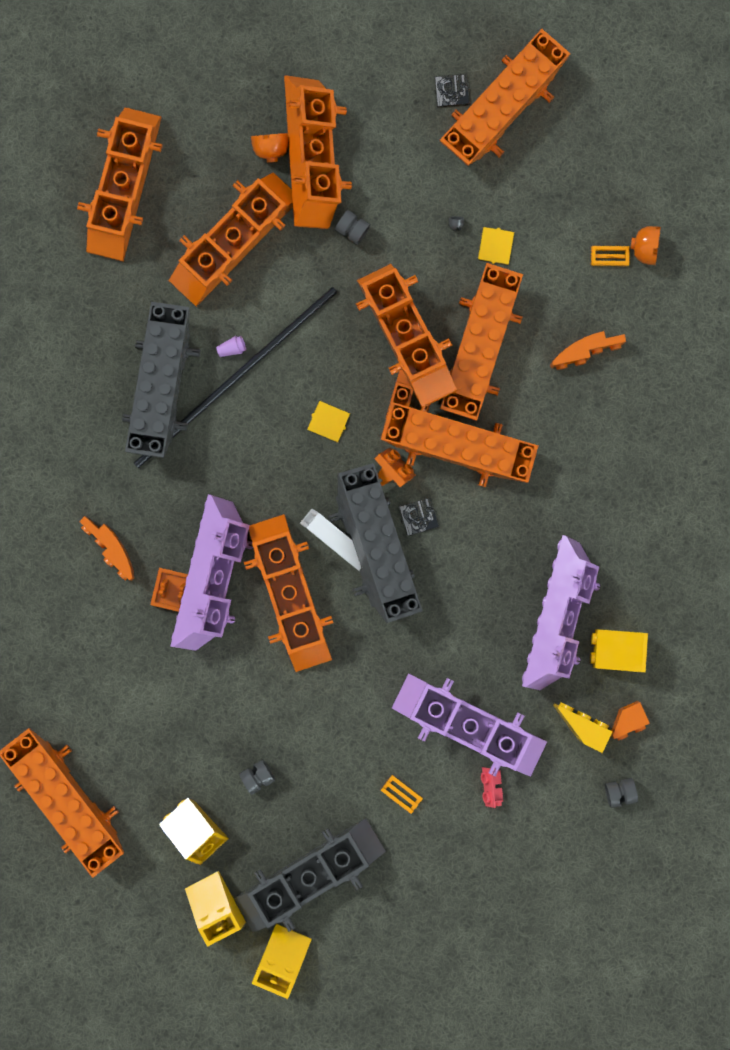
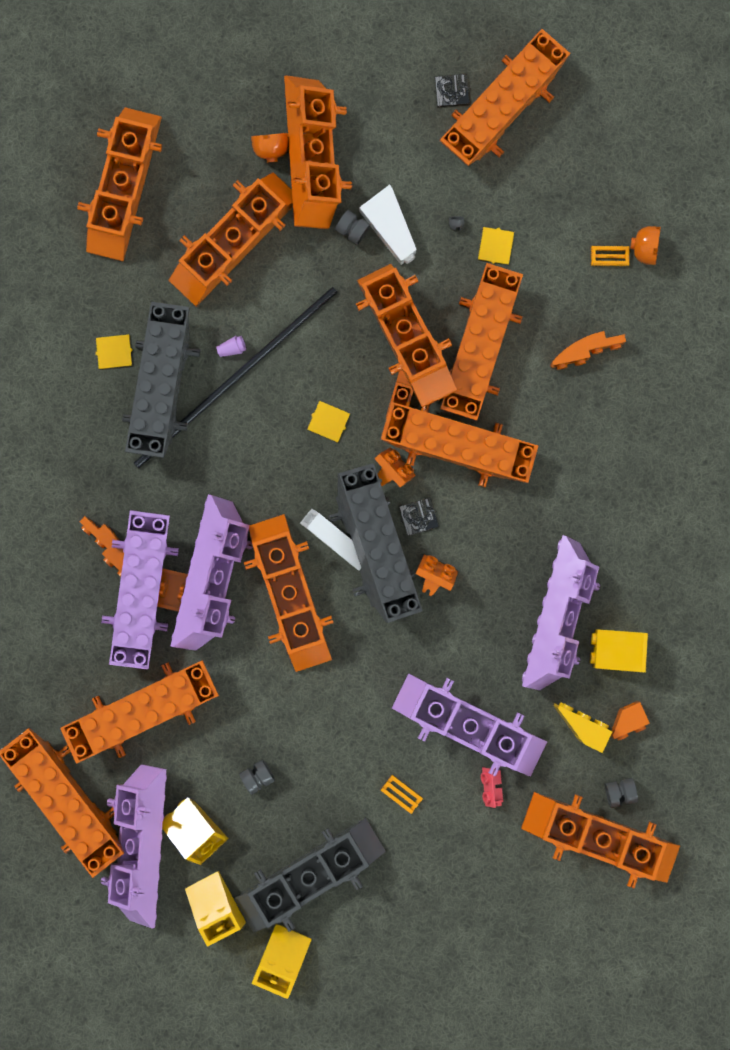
none -> orange piece [60,660,219,764]
none -> yellow piece [95,334,133,369]
none -> lavender piece [101,510,179,669]
none -> lavender piece [101,765,167,928]
none -> white slope [359,184,417,265]
none -> orange plate [416,555,458,596]
none -> orange piece [521,792,680,888]

